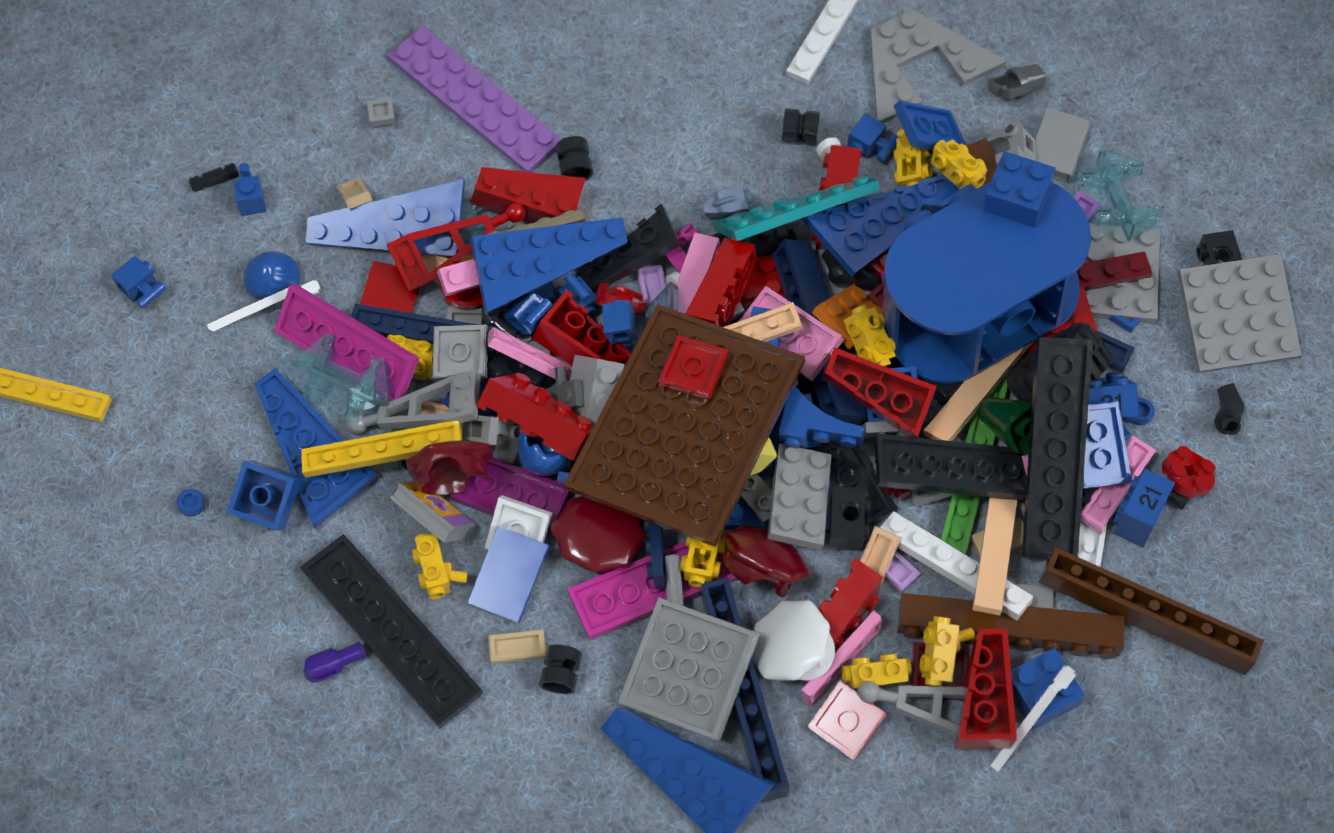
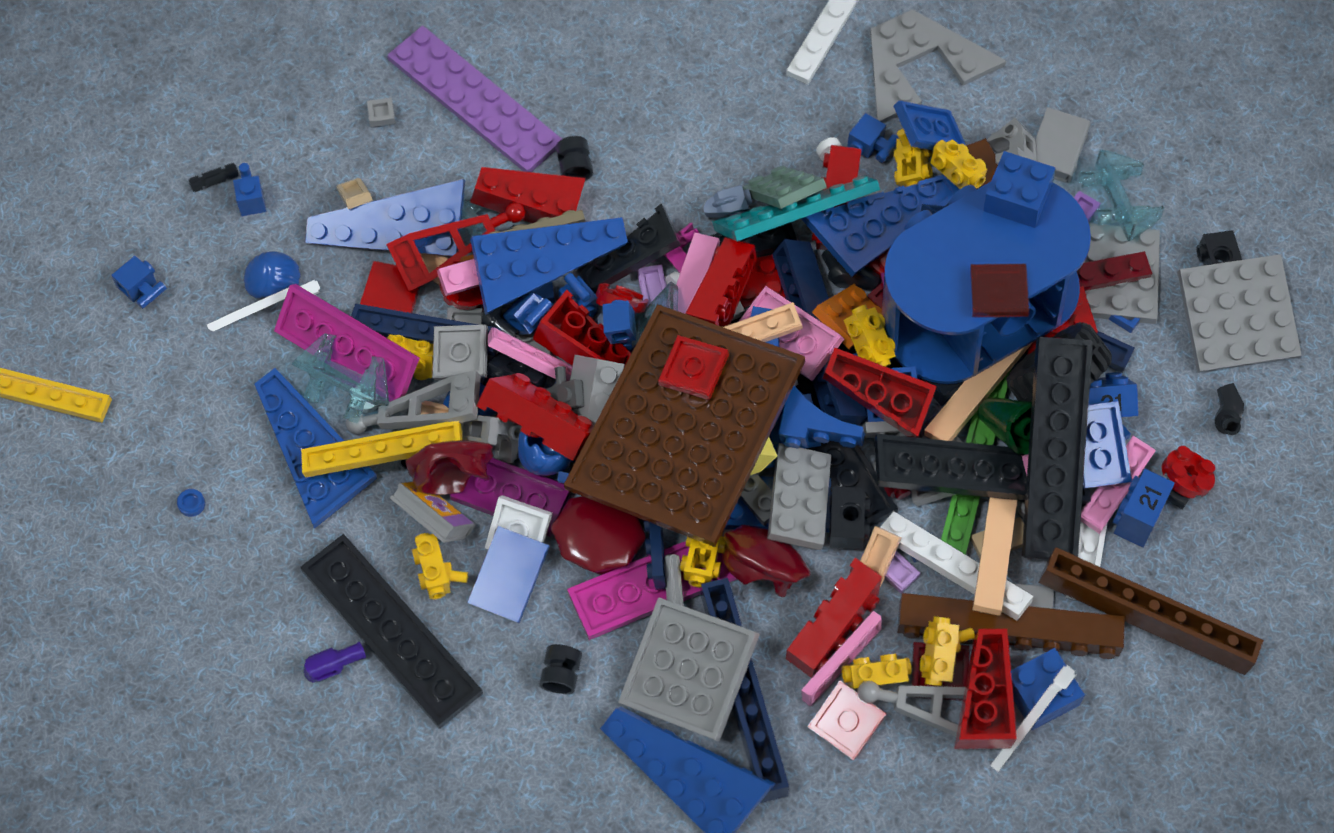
blue brick [226,460,303,531] -> none
tan tile [488,629,546,664] -> none
white piece [751,600,835,680] -> none
black wheel [782,108,820,144] -> none
dark grey piece [988,64,1046,100] -> none
blue tile [1125,397,1155,425] -> none
none -> sand green plate [743,166,827,208]
none -> clear red tile [970,264,1029,317]

